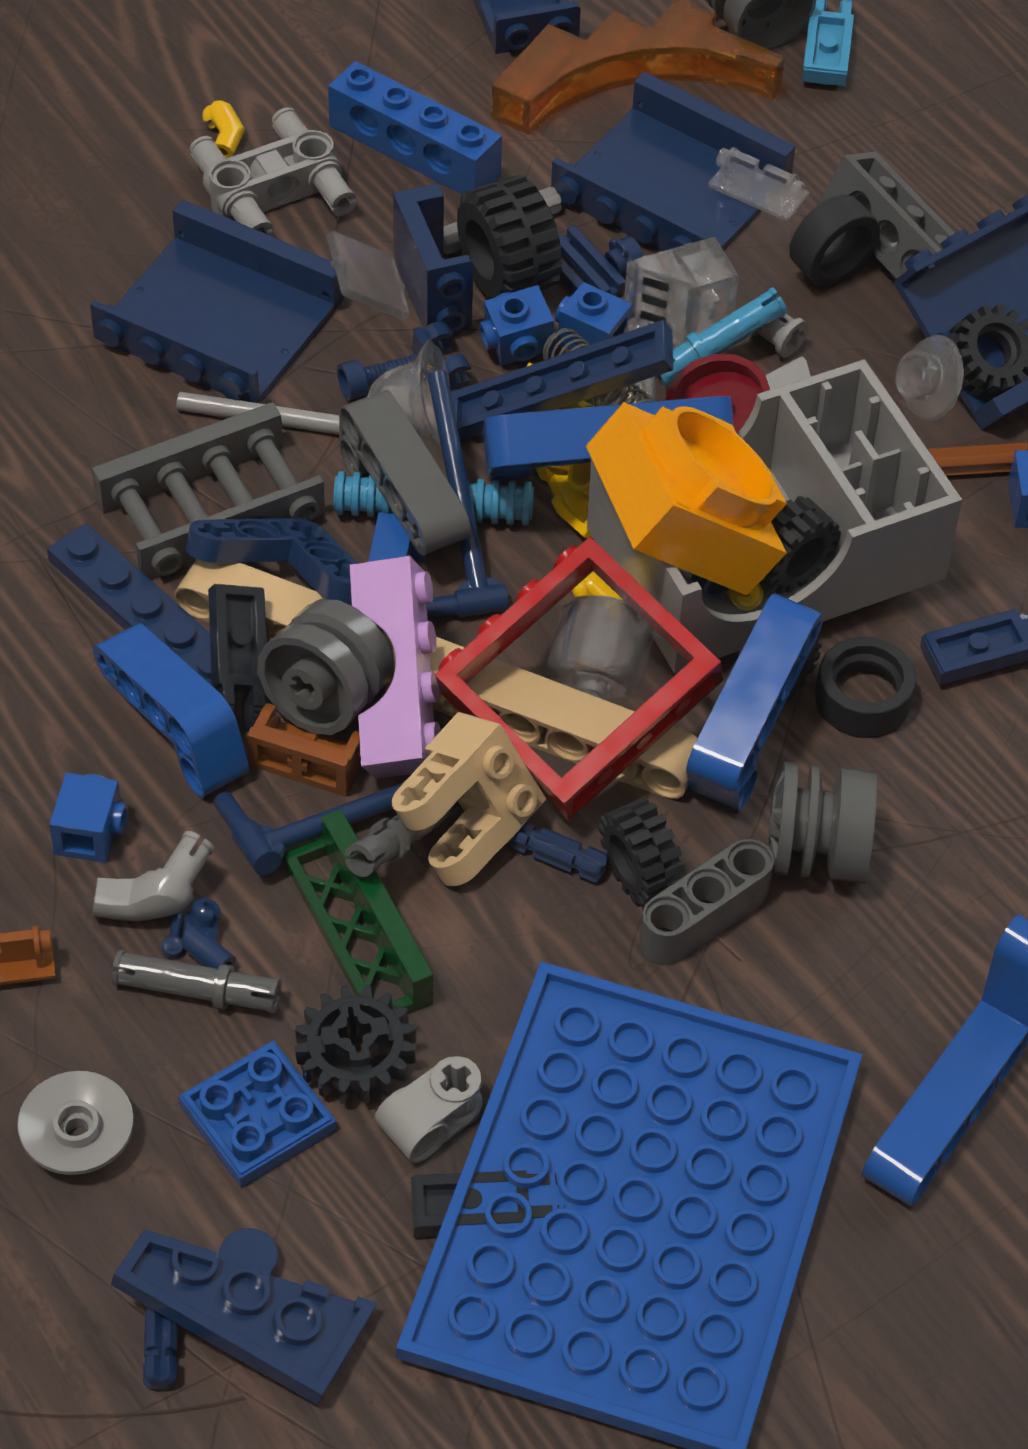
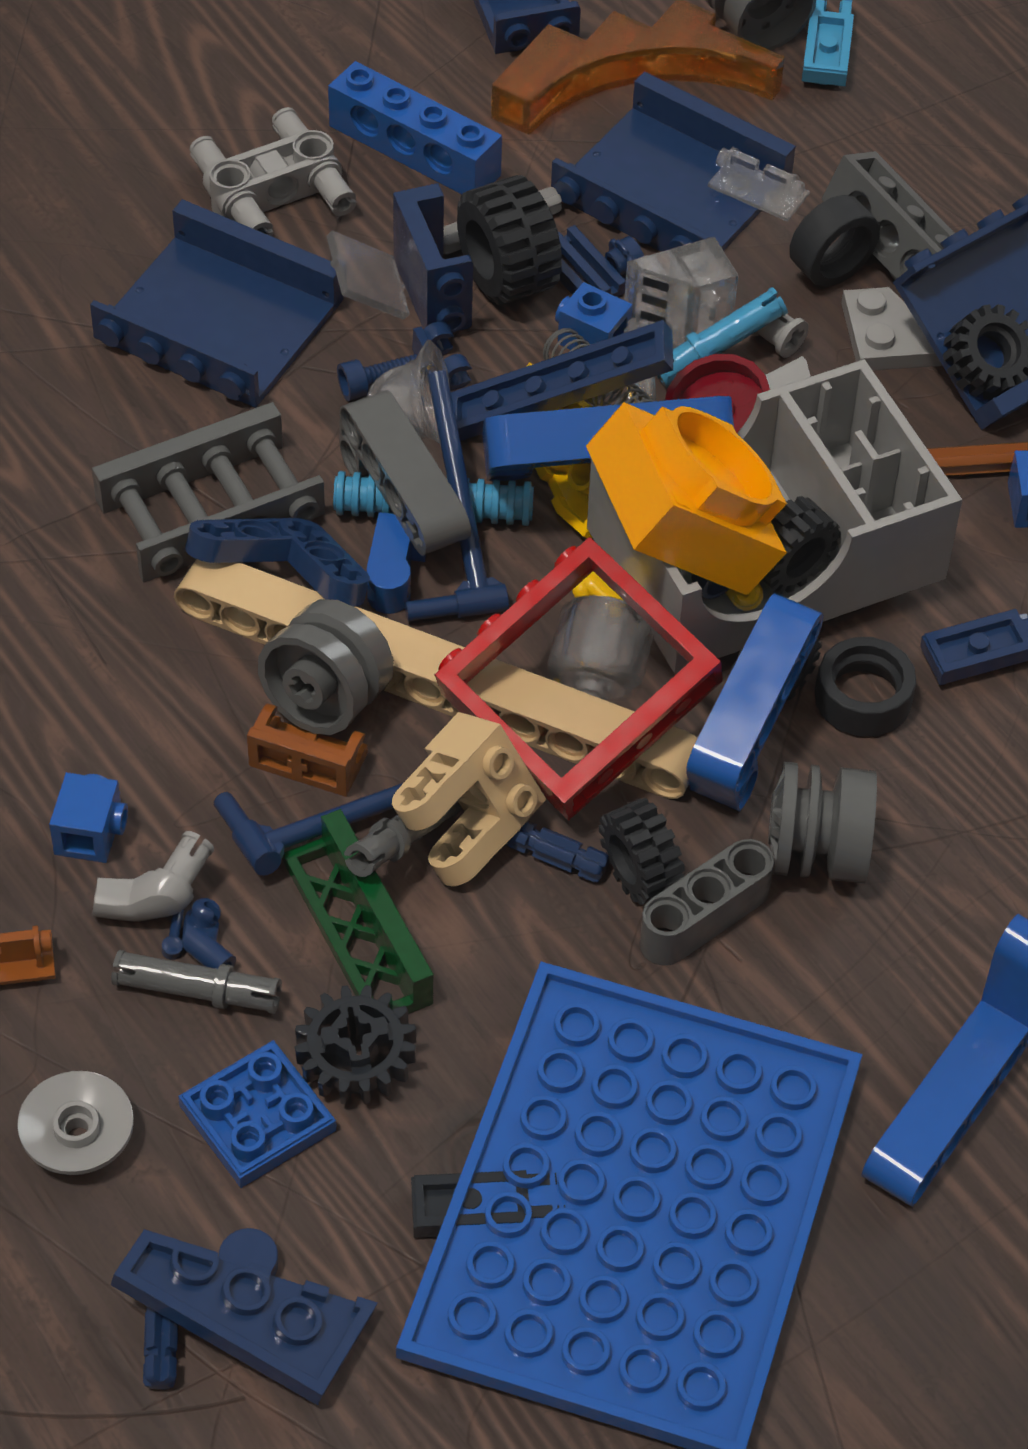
dark blue plate [47,523,237,692] -> none
blue beam [93,623,249,798] -> none
light grey bar [176,391,339,435] -> none
yellow arm [202,100,245,159] -> none
black hinge [208,584,266,730] -> none
lavender arch [350,556,441,779] -> none
light grey piece [374,1056,483,1163] -> none
blue brick [479,285,555,366] -> none
clear piece [896,335,964,421] -> none
none -> light grey wing [841,287,943,371]

